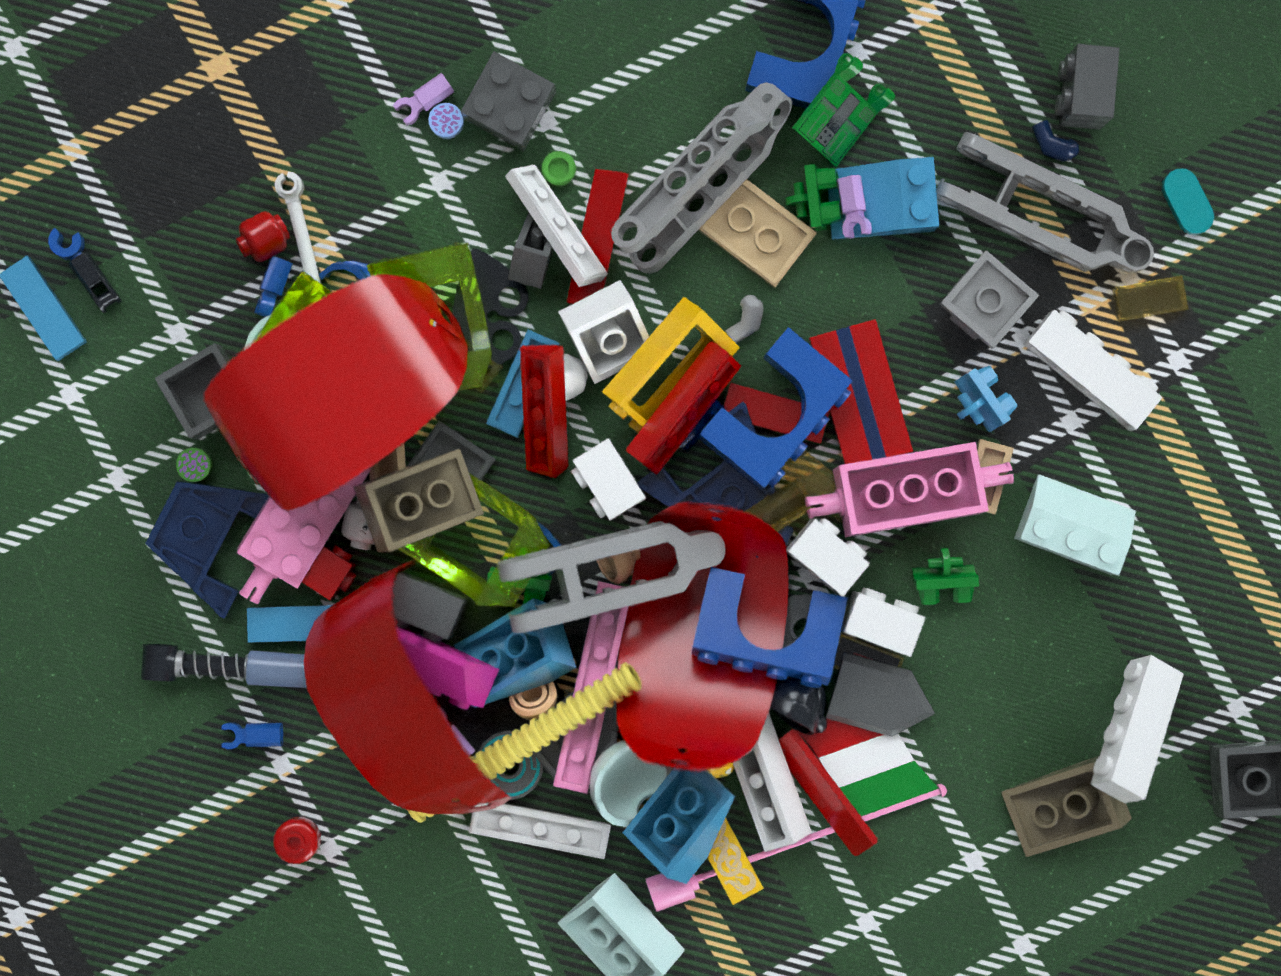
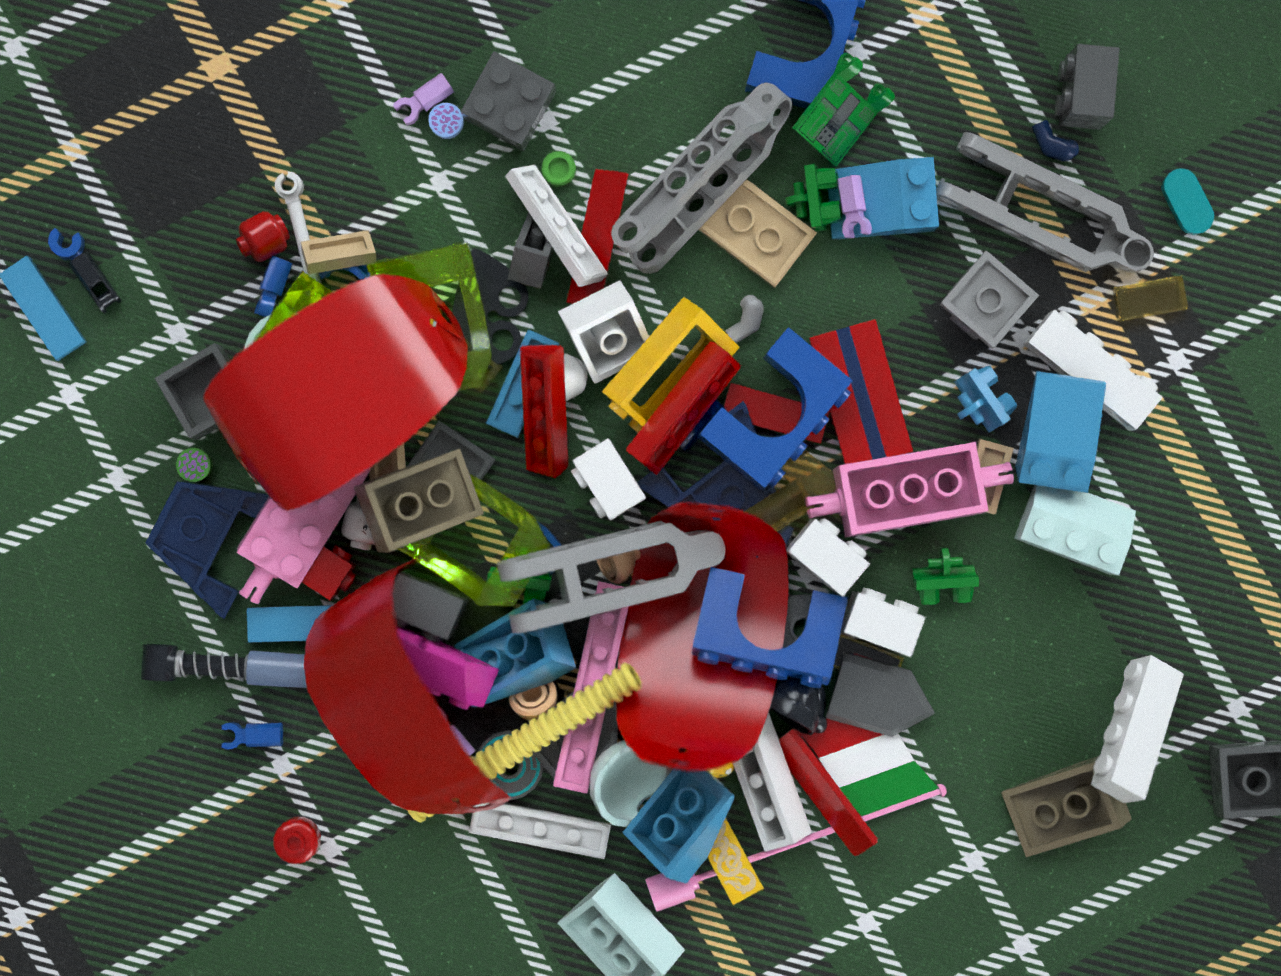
none -> tan tile [301,230,377,274]
none -> dark azure slope [1015,371,1106,493]

